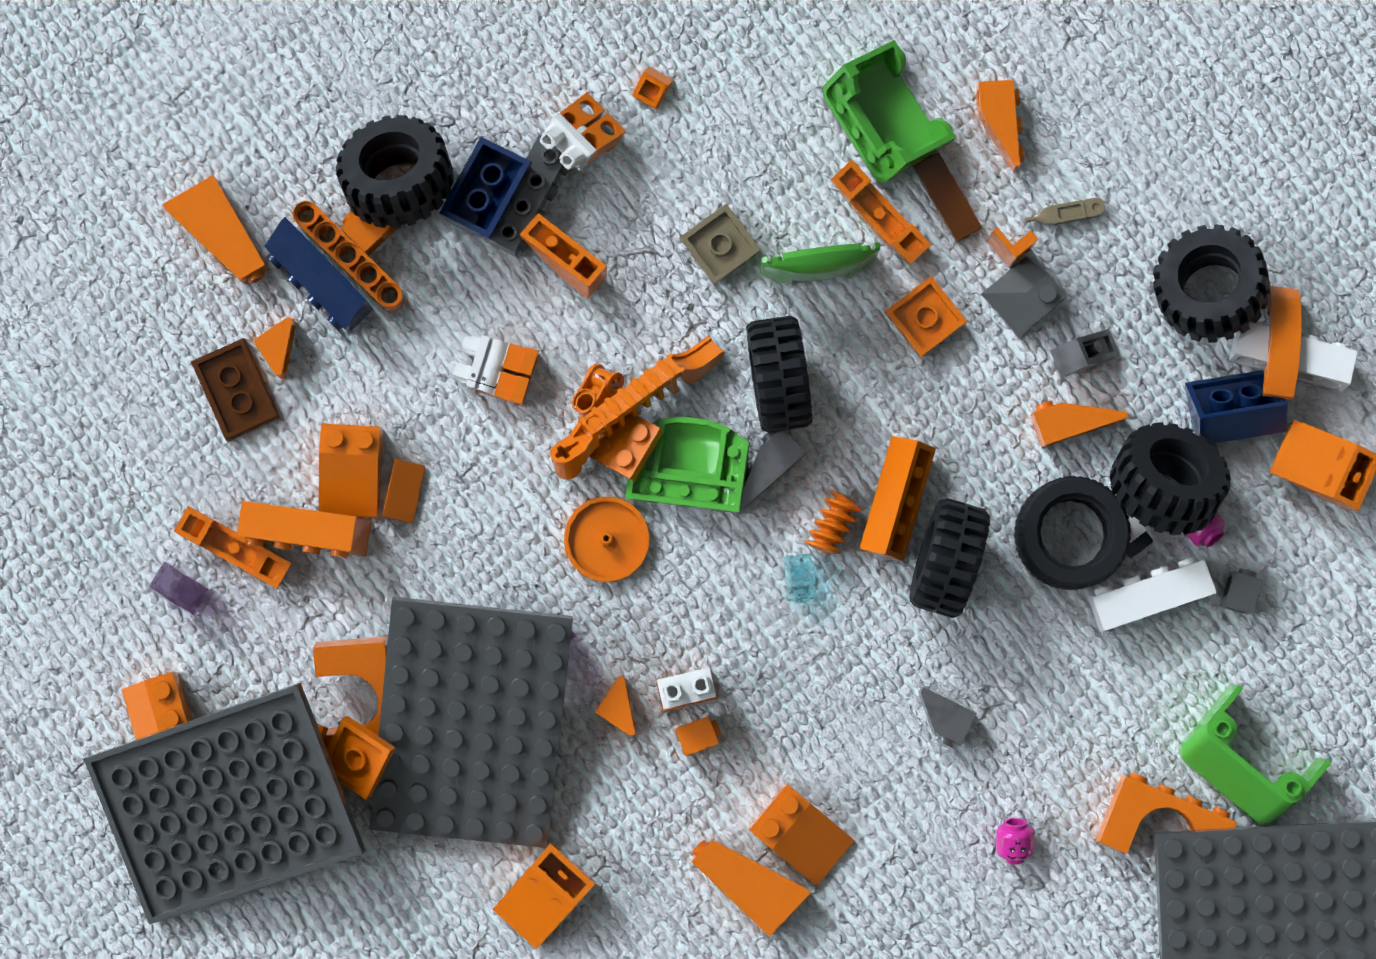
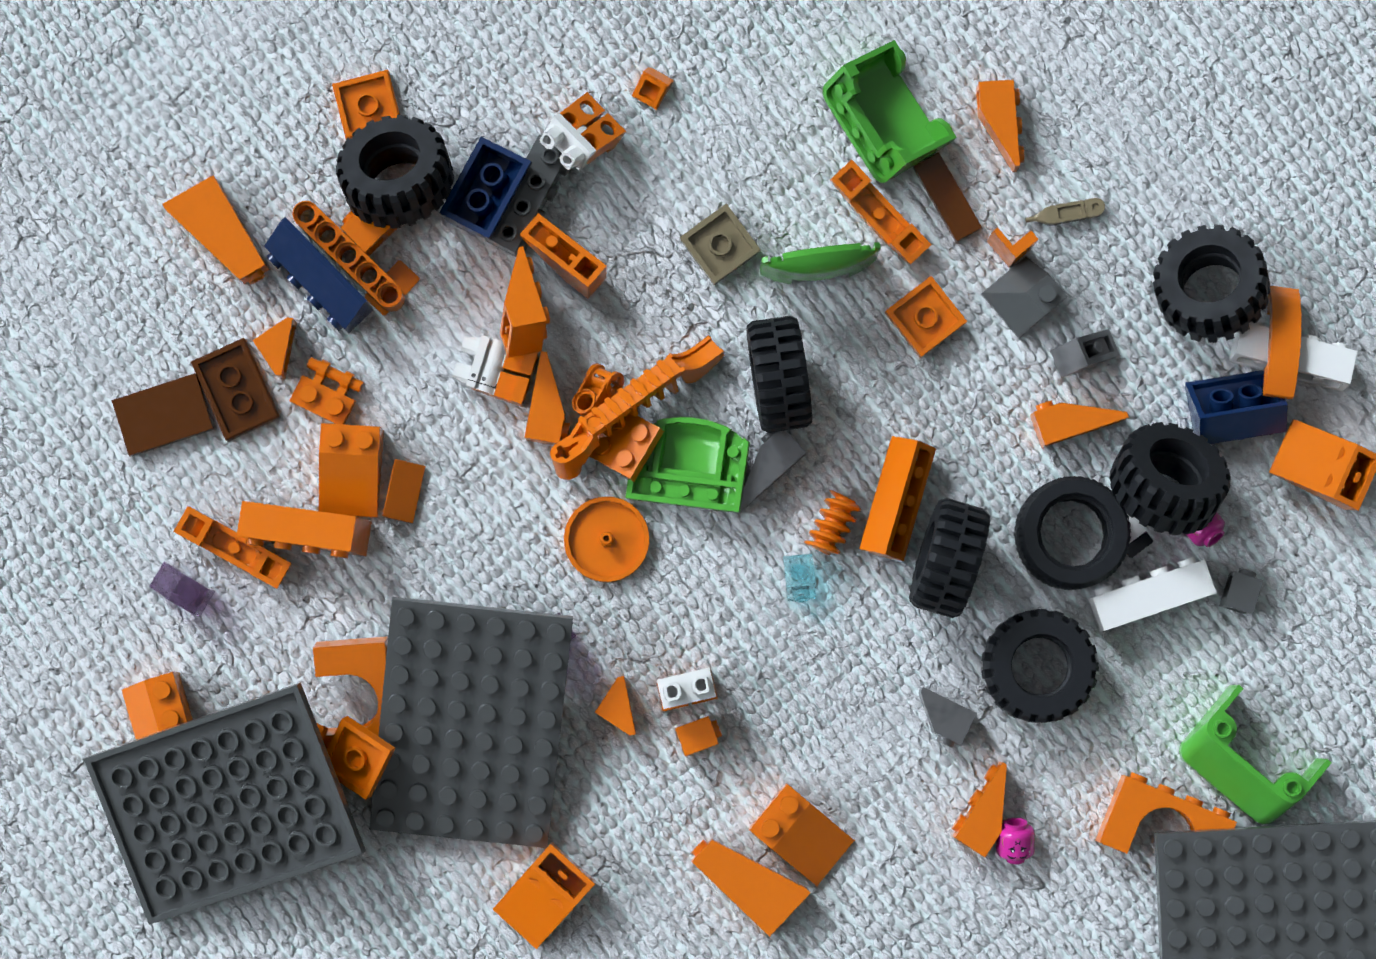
none -> reddish brown tile [111,373,215,457]
none -> orange plate [289,357,364,425]
none -> orange tile [332,70,400,140]
none -> orange sticker [364,260,420,316]
none -> orange slope [500,246,550,358]
none -> orange slope [524,351,570,445]
none -> orange slope [952,762,1007,857]
none -> black tyre [981,609,1099,723]

